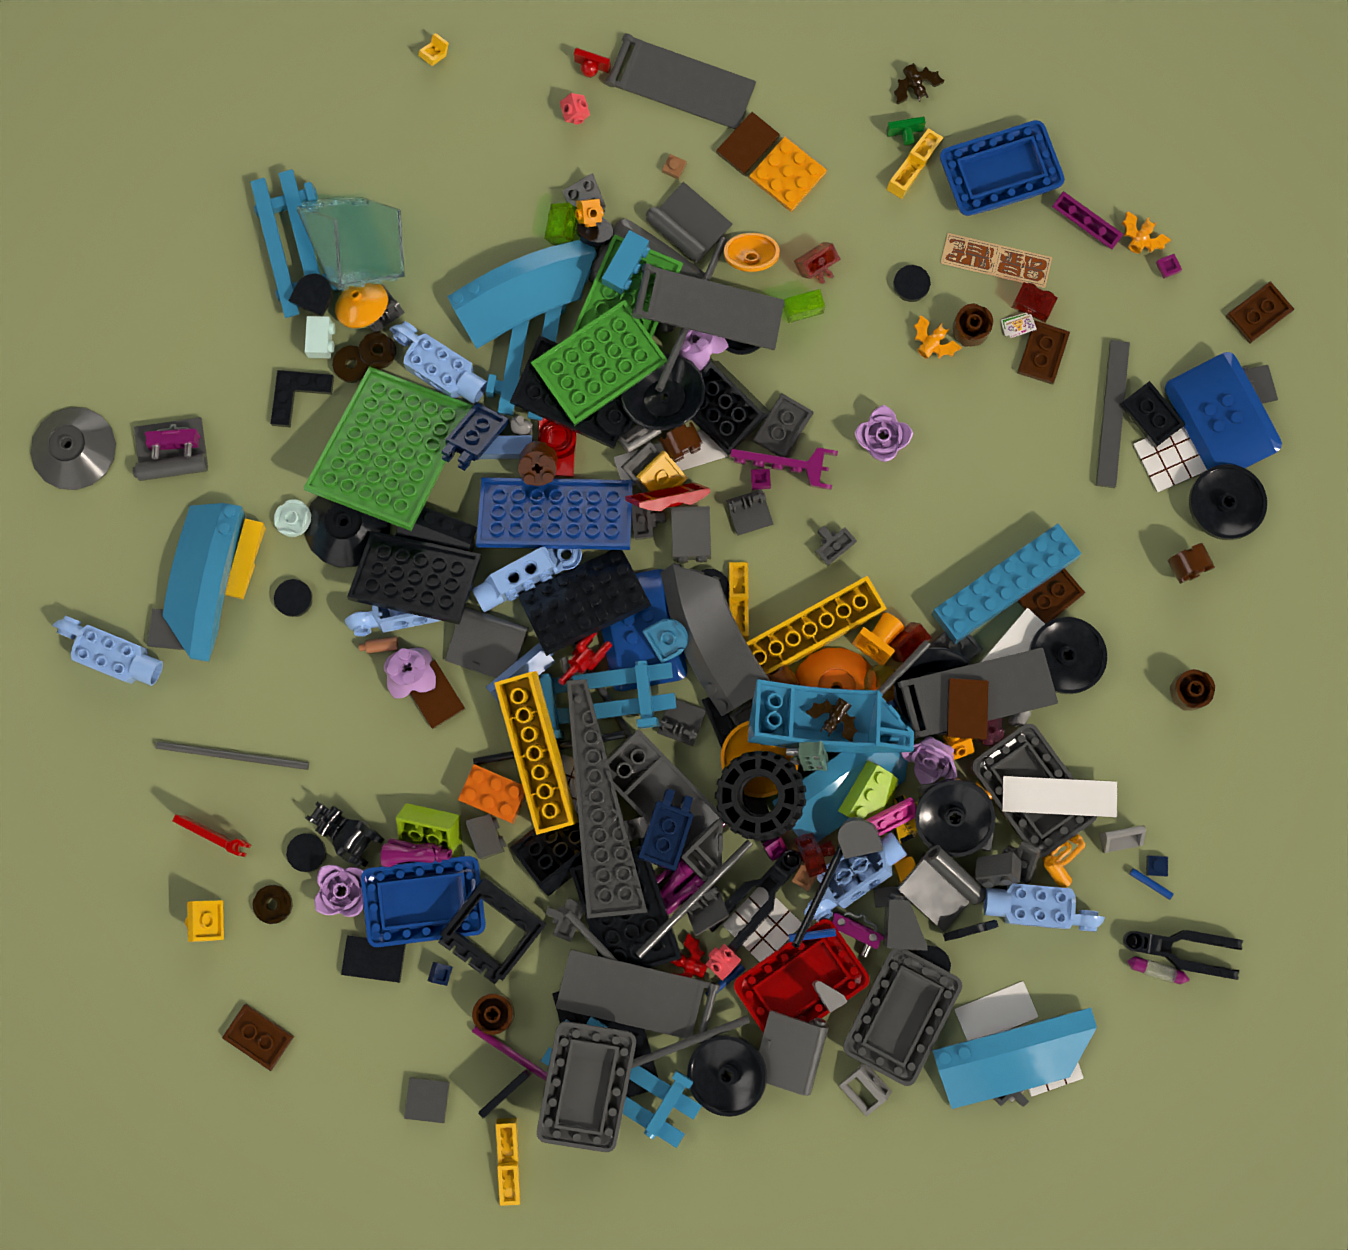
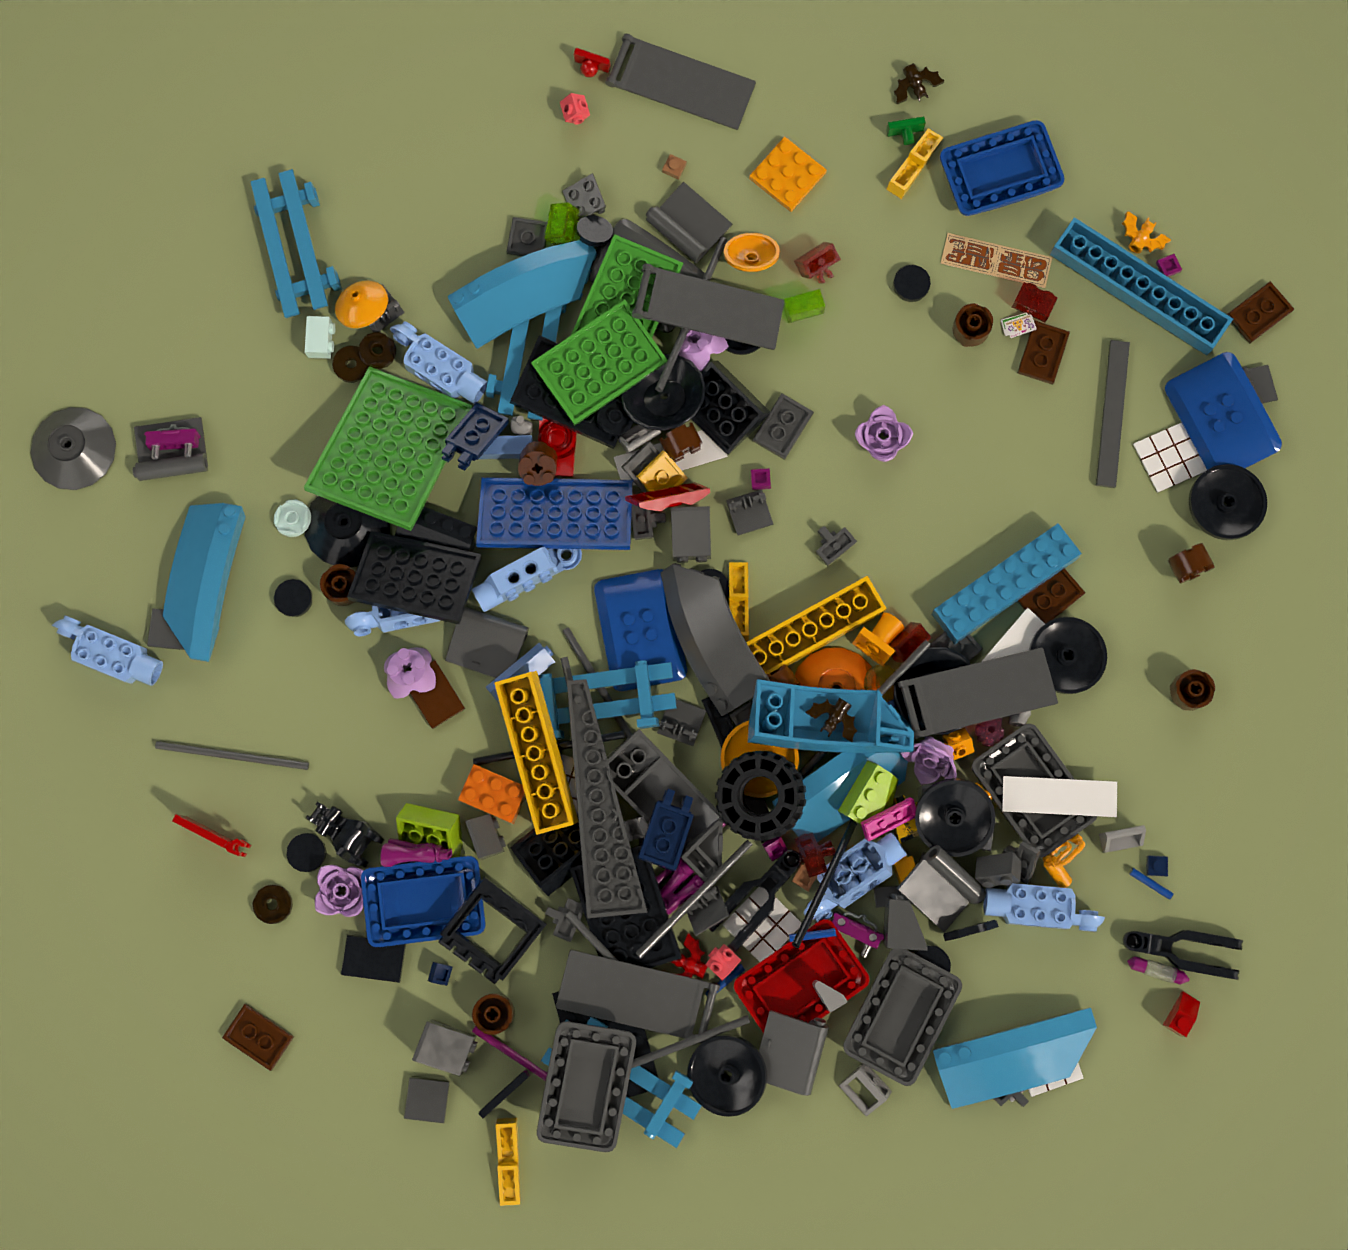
yellow tile [185,900,224,942] -> none
yellow slope [225,518,266,599] -> none
black plate [270,370,334,428] -> none
black tile [288,274,333,317] -> none
clear light blue windscreen [297,197,405,290] -> none
nougat cylinder [359,636,399,654] -> none
yellow bracket [418,33,449,66] -> none
black plate [518,550,651,656] -> none
red plant [558,632,612,686] -> none
light orange brick [575,199,603,227] -> none
dark azure brick [602,230,650,294] -> none
dark azure tile [642,619,688,663] -> none
reddish brown tile [716,112,780,175] -> none
magenta hinge [730,448,838,490] -> none
sand green piece [786,741,828,771] -> none
dark grey tile [838,817,883,859] -> none
light orange animal [914,315,962,359] -> none
reddish brown tile [947,678,989,740] -> none
white sticker [955,981,1038,1041] -> none
magenta brick [1052,191,1124,250] -> none
black tile [1120,381,1186,448] -> none
none -> reddish brown brick [320,564,356,606]
none -> dark grey slope [412,1019,478,1076]
none -> dark grey tile [507,217,549,256]
none -> dark azure brick [1050,217,1233,356]
none -> red slope [1163,991,1200,1037]

